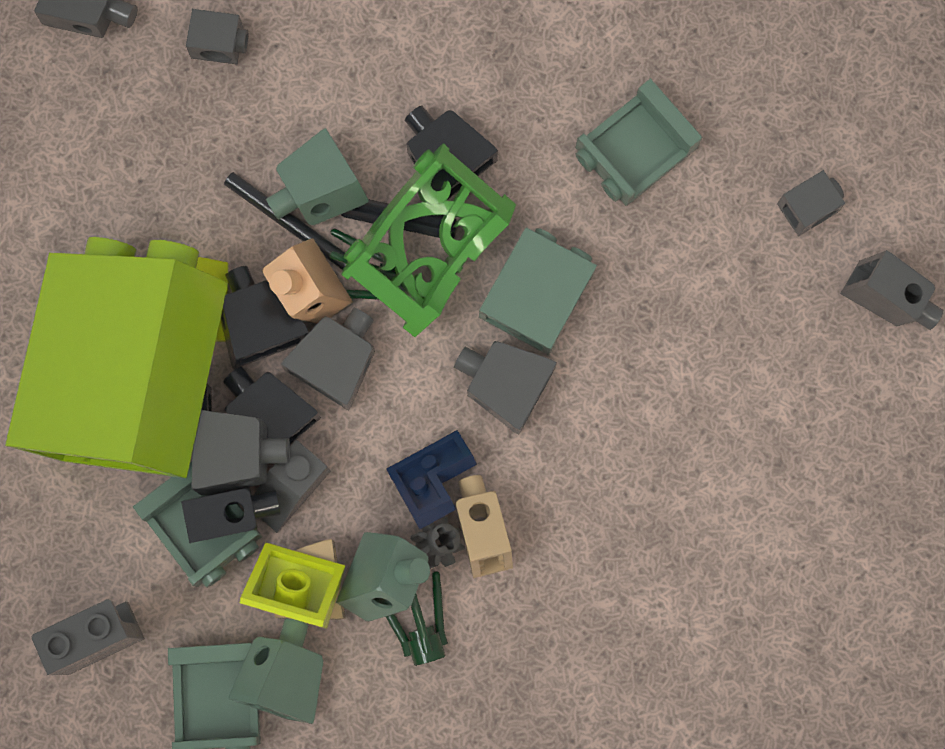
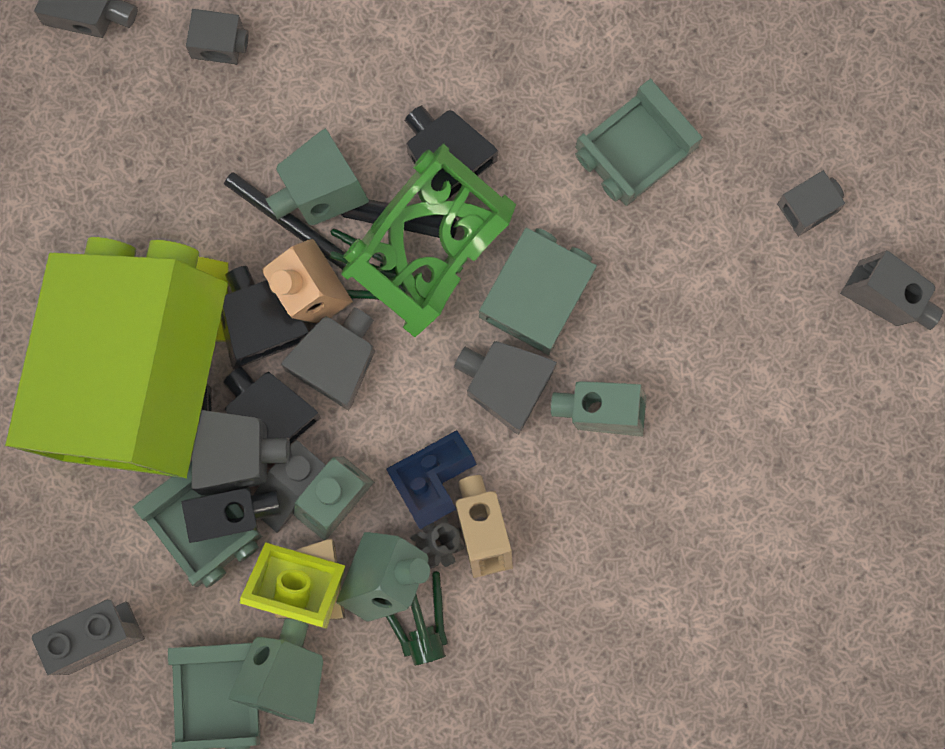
none -> sand green torso [294,456,375,540]
none -> sand green torso [551,381,647,437]

